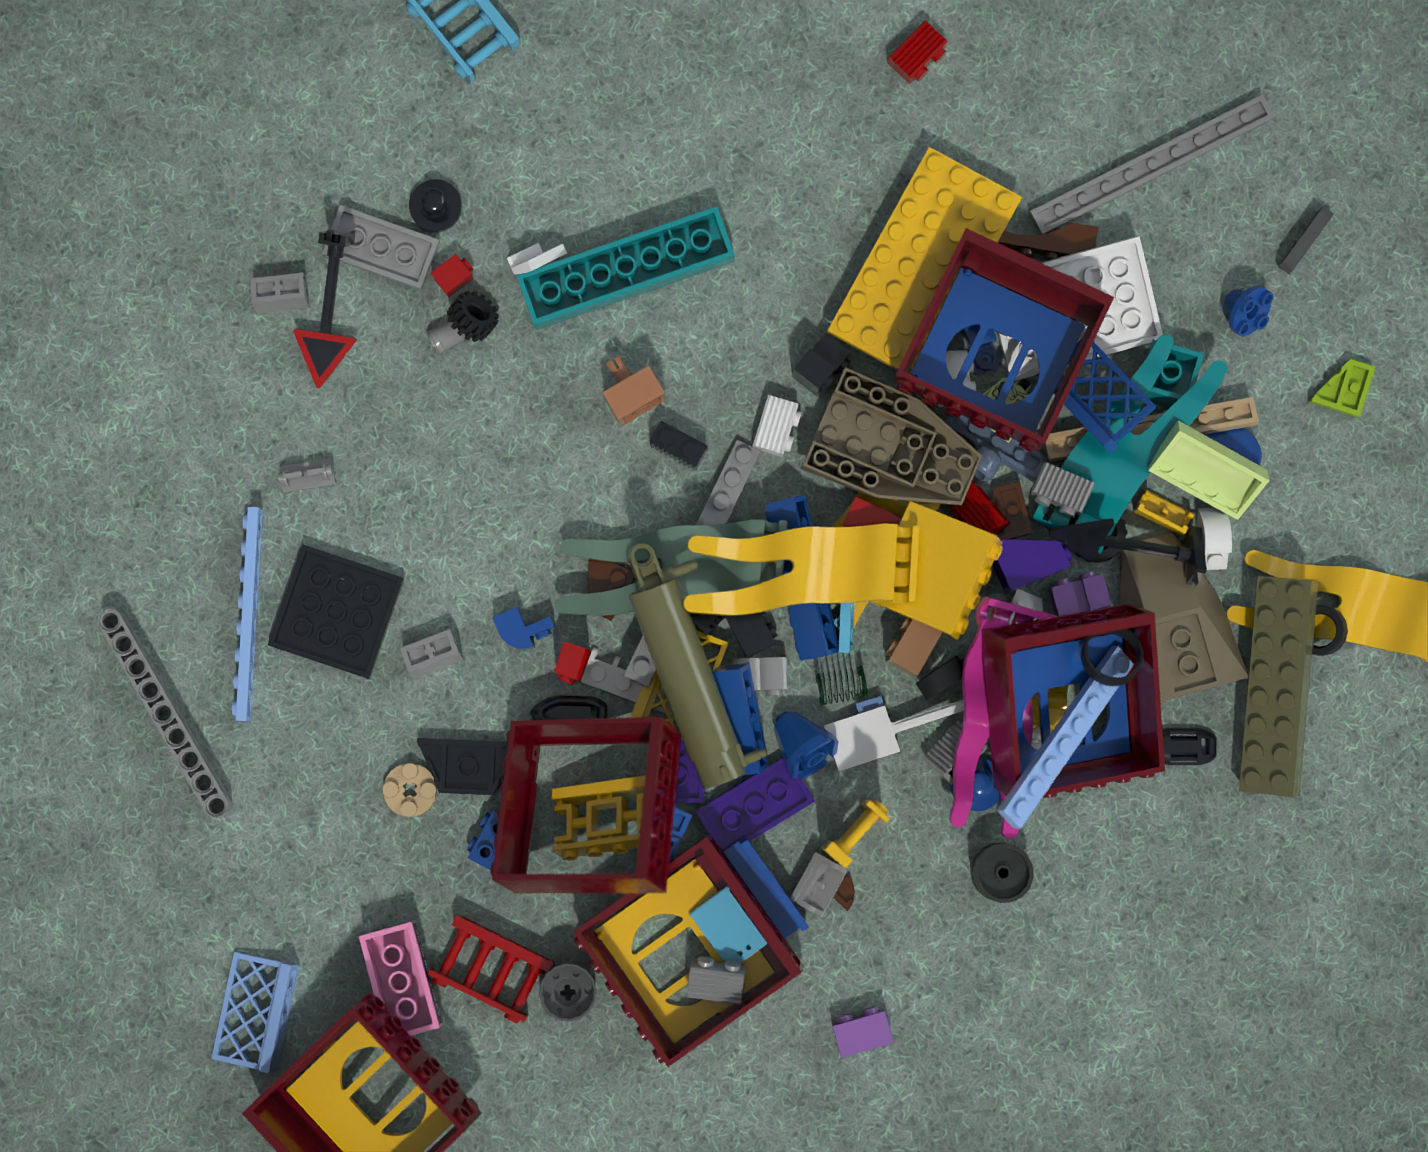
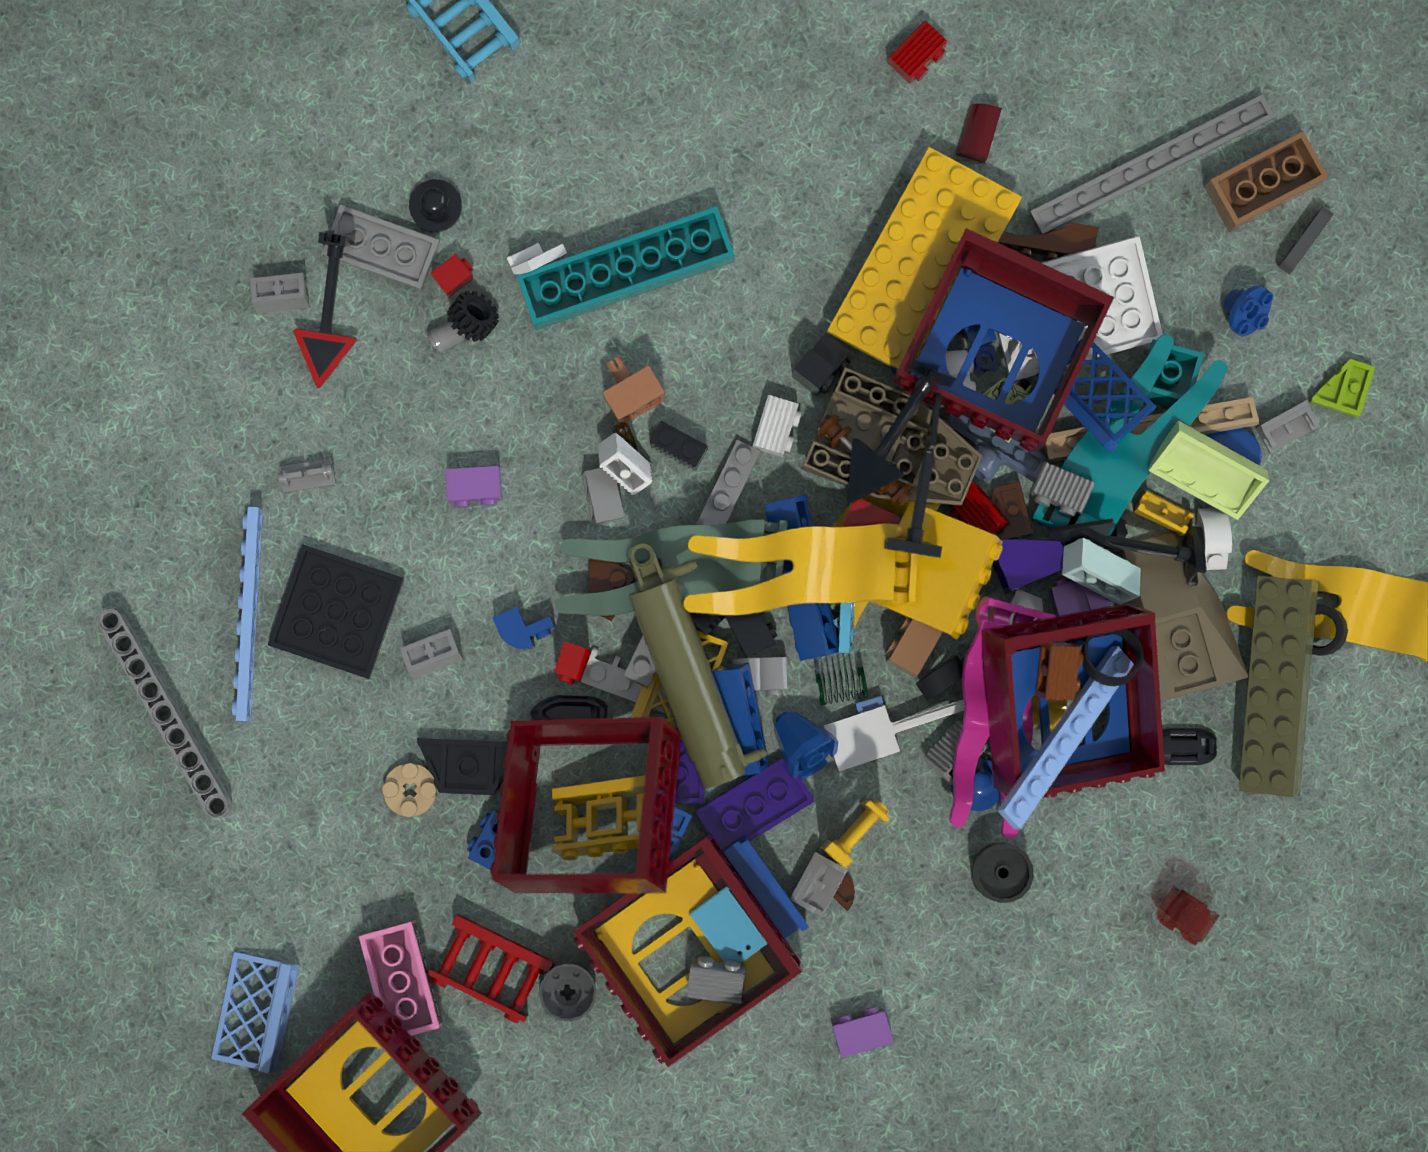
none -> medium lavender brick [445,466,503,508]
none -> light grey hinge [581,468,625,526]
none -> white brick [598,433,653,495]
none -> dark brown arm [612,422,638,452]
none -> reddish brown axle [818,414,912,506]
none -> black piece [847,359,956,503]
none -> black piece [884,393,942,558]
none -> dark red brick [955,103,1002,163]
none -> dark orange brick [1035,642,1083,701]
none -> light aqua brick [1062,538,1141,605]
none -> clear red brick [1156,885,1220,946]
none -> medium nougat brick [1204,131,1329,233]
none -> light grey hinge [1255,400,1318,453]

